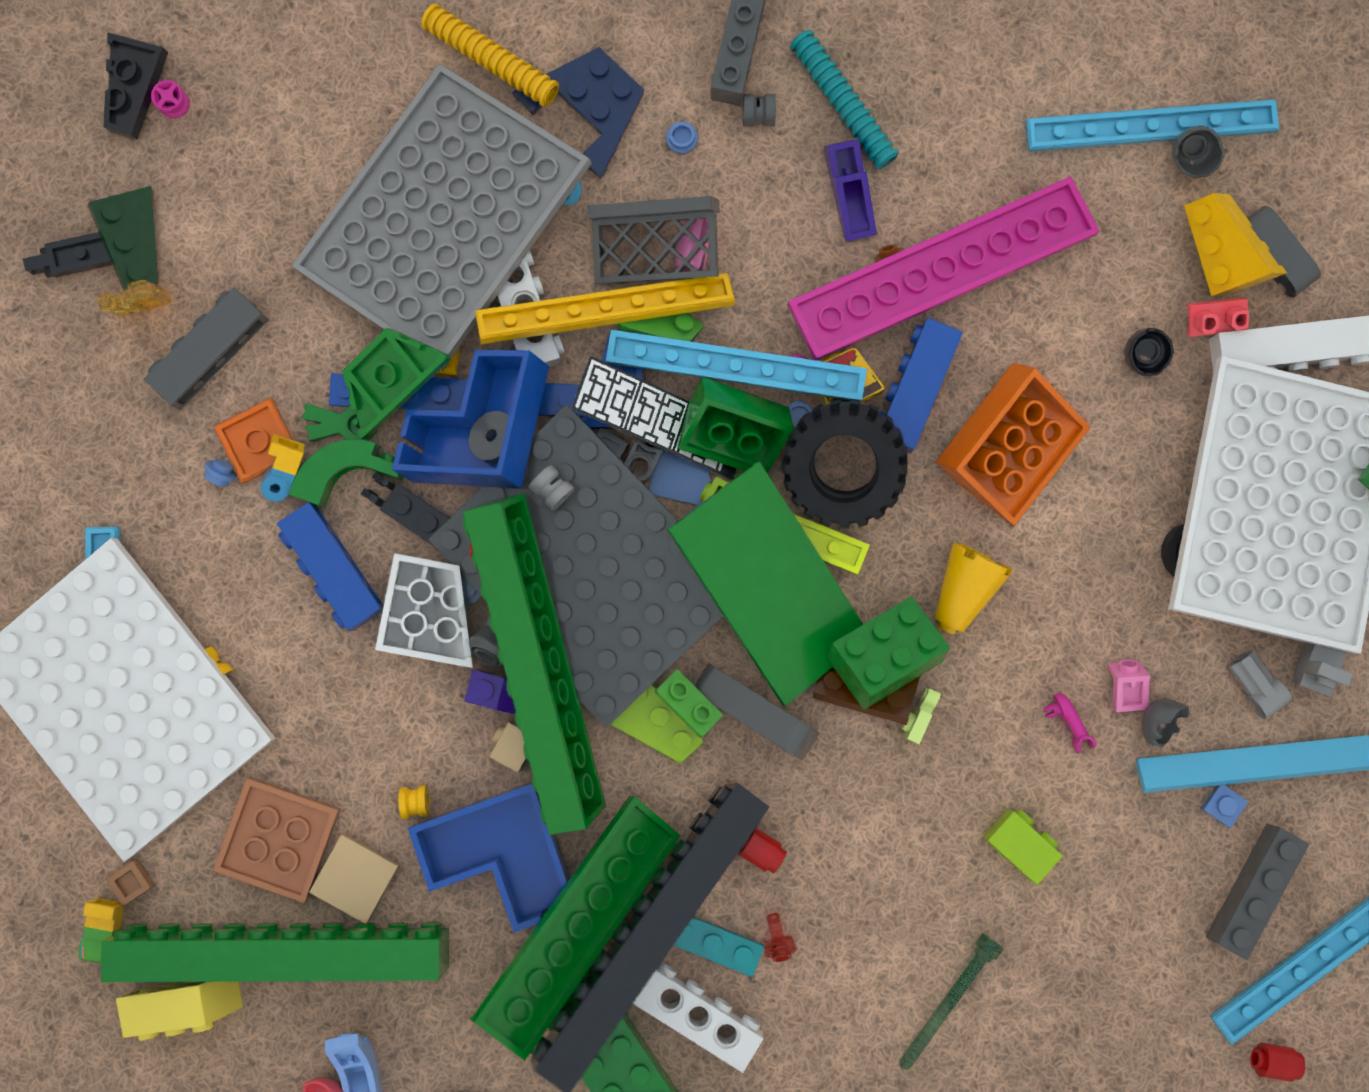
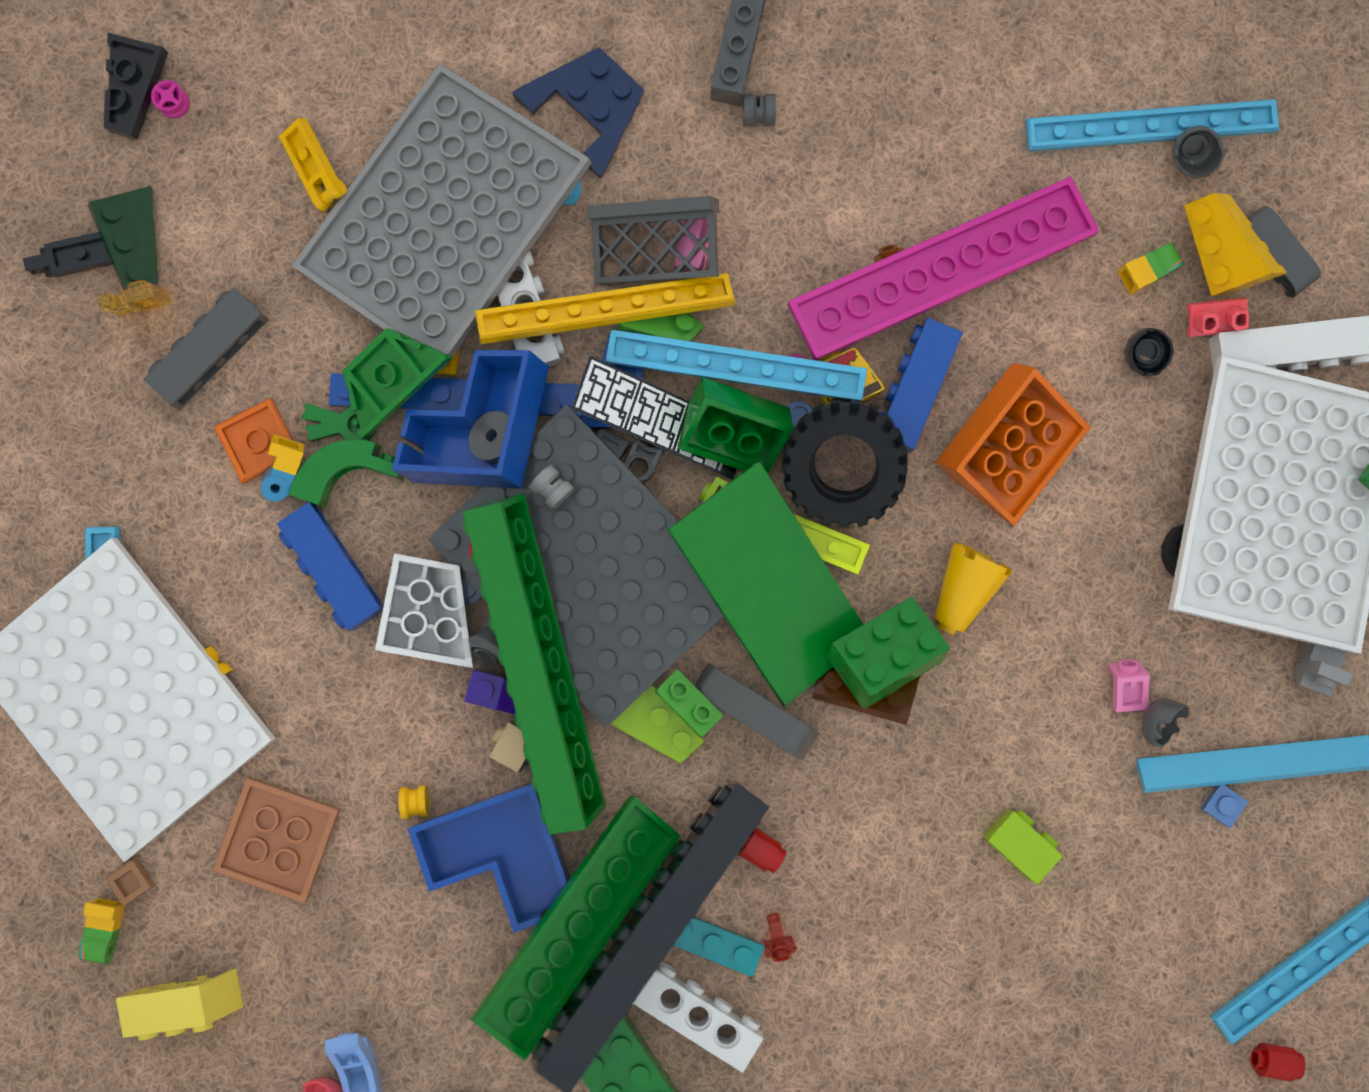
green brick [101,922,449,982] -> none
medium blue plate [204,458,237,487] -> none
tan tile [309,833,400,924] -> none
black hinge [361,472,450,546] -> none
yellow piece [421,4,559,107] -> none
medium blue piece [649,450,711,506] -> none
medium blue plate [666,122,698,154] -> none
teal piece [790,30,899,169] -> none
dark purple slope [823,139,877,241] -> none
clear green piece [899,933,1004,1070] -> none
yellowish green plate [901,688,941,744] -> none
dark pink piece [1043,693,1097,754] -> none
dark grey brick [1206,823,1309,960] -> none
light grey piece [1227,651,1292,719] -> none
none -> yellow plate [279,118,347,212]
none -> leg [1117,242,1184,296]

